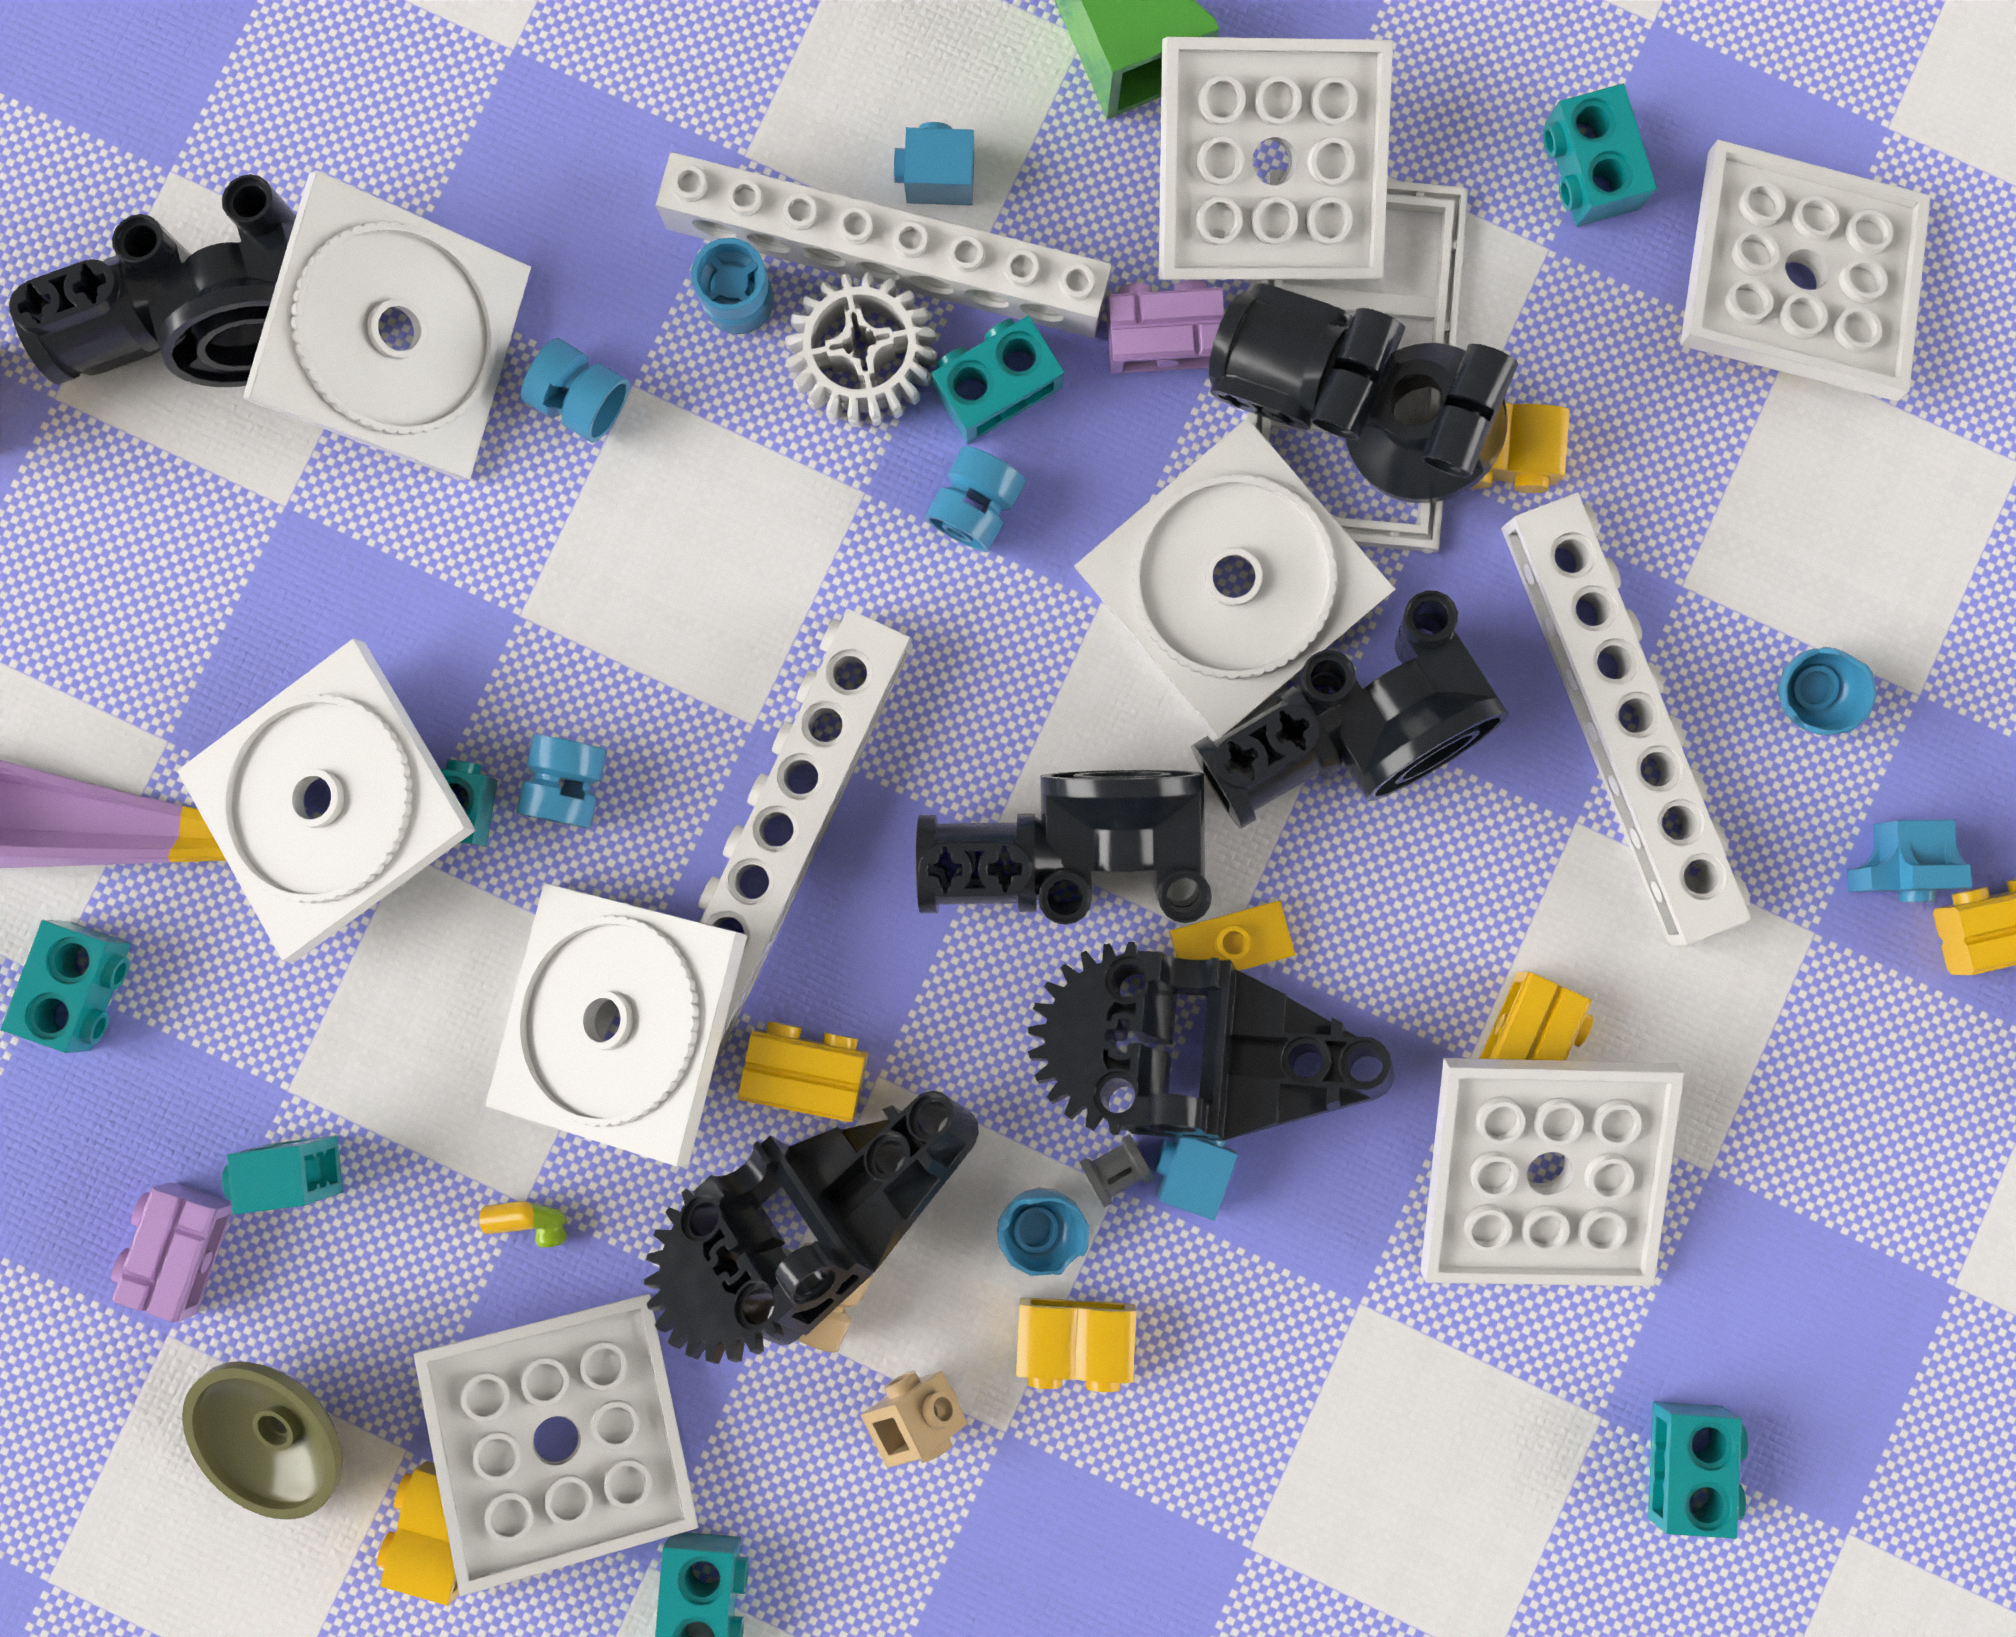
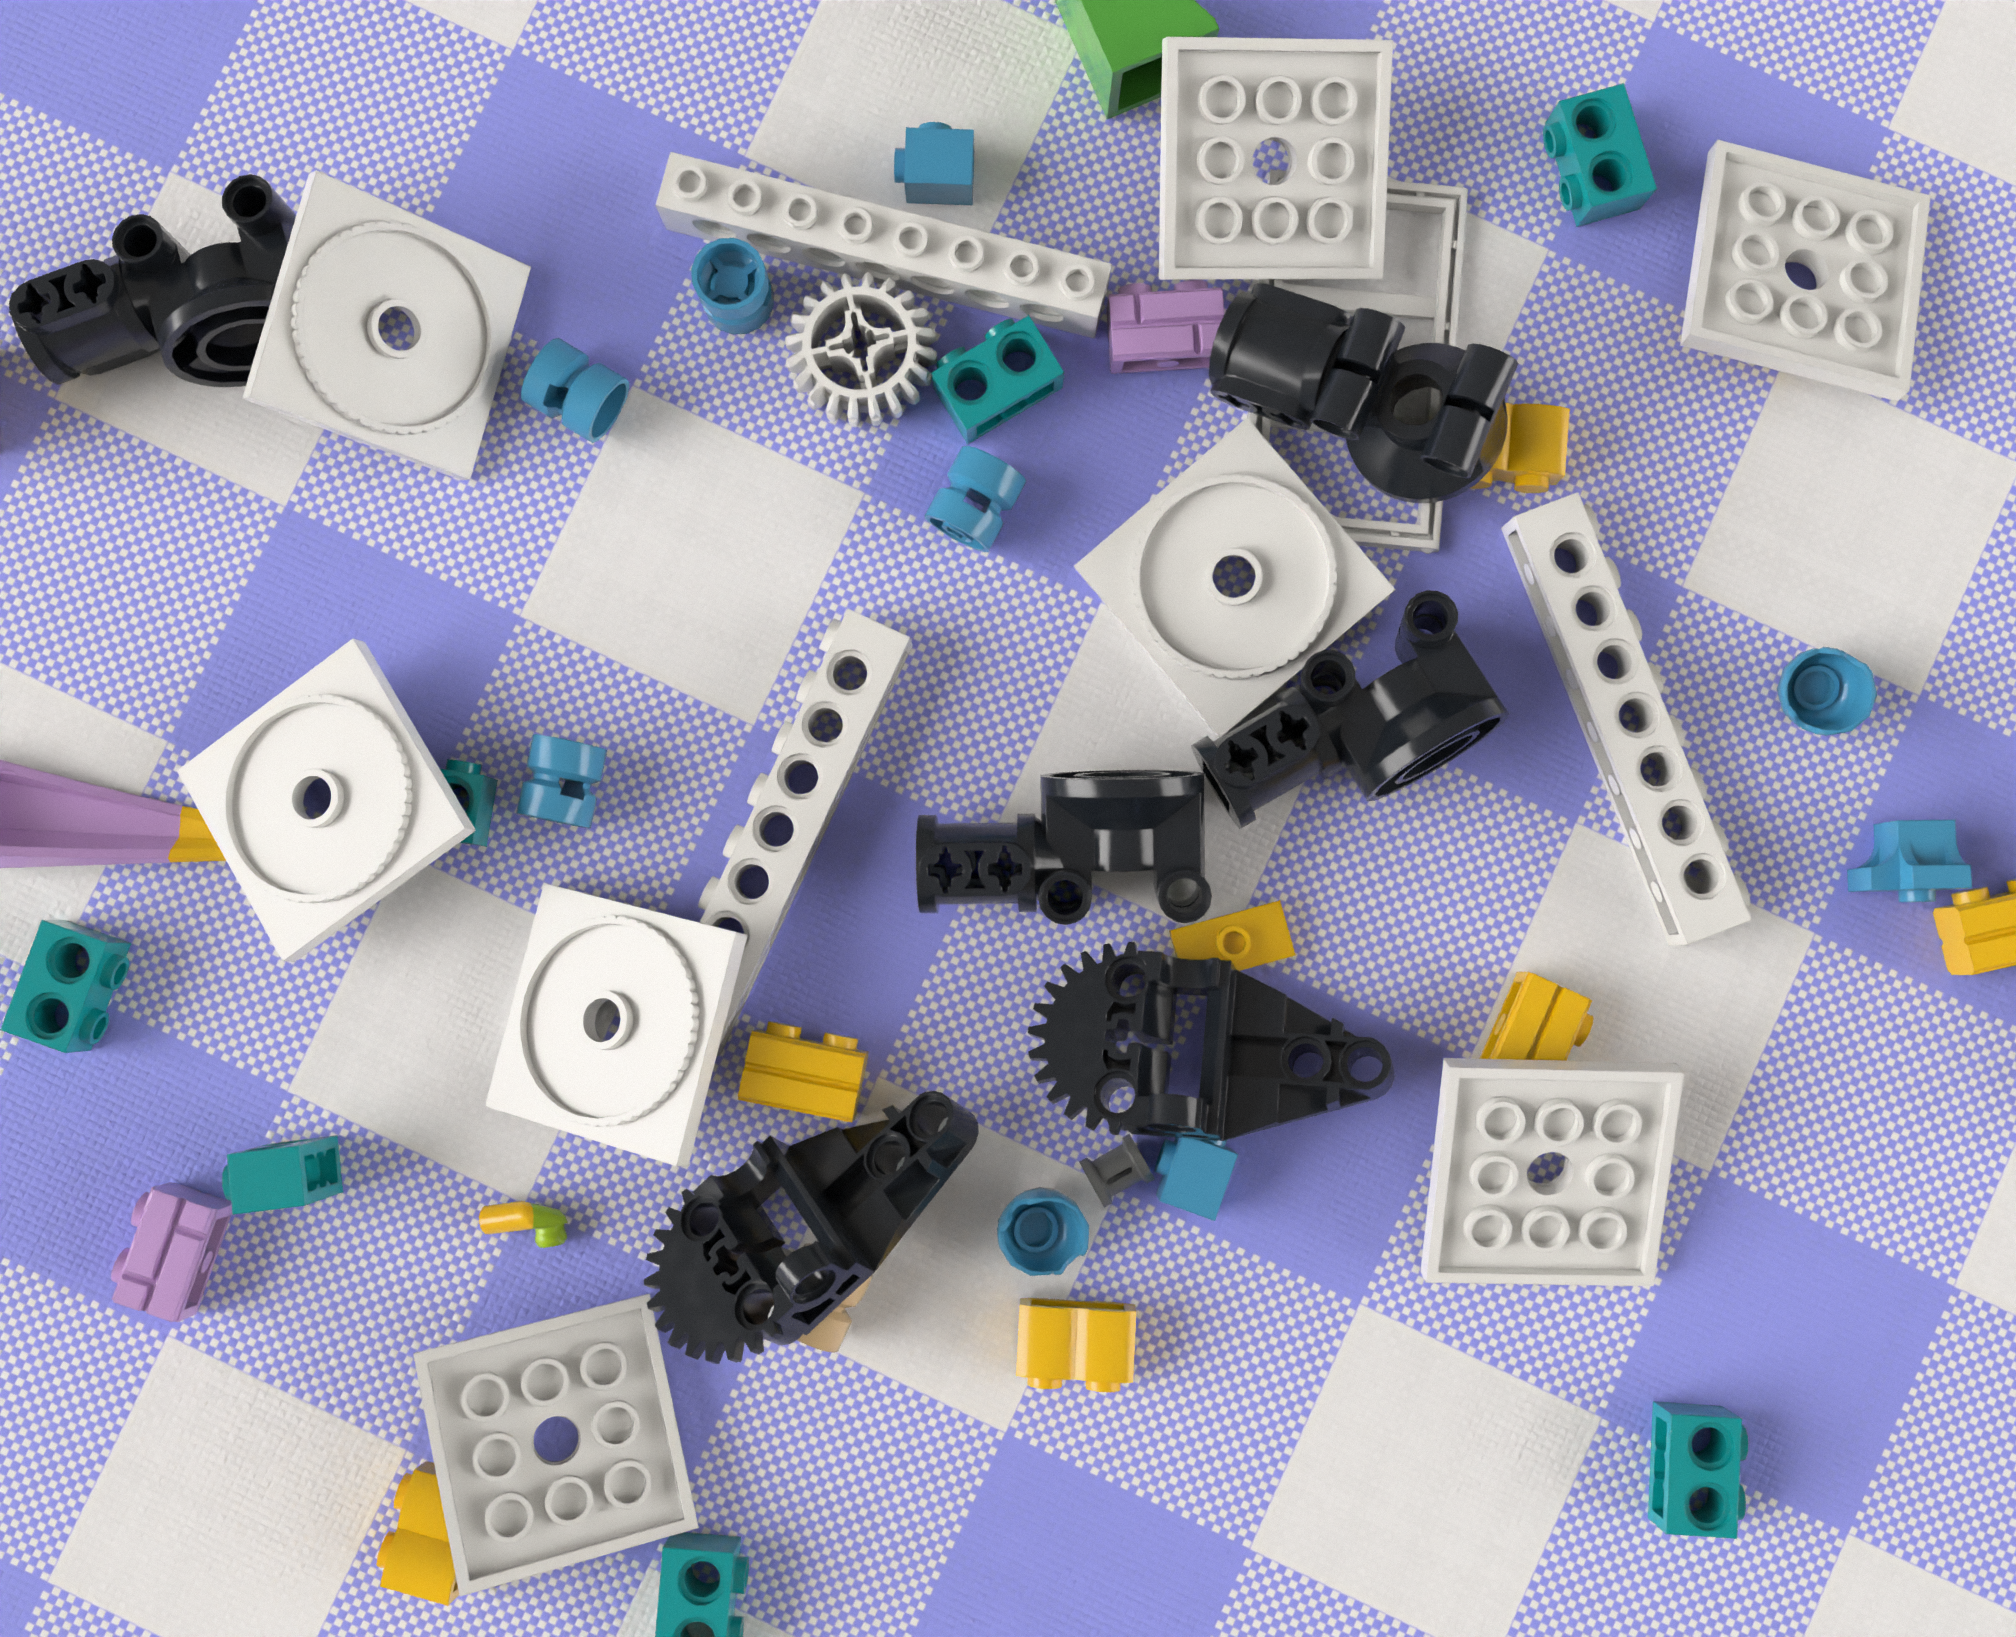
olive dish [182,1361,343,1520] -> none
tan brick [860,1370,969,1468] -> none

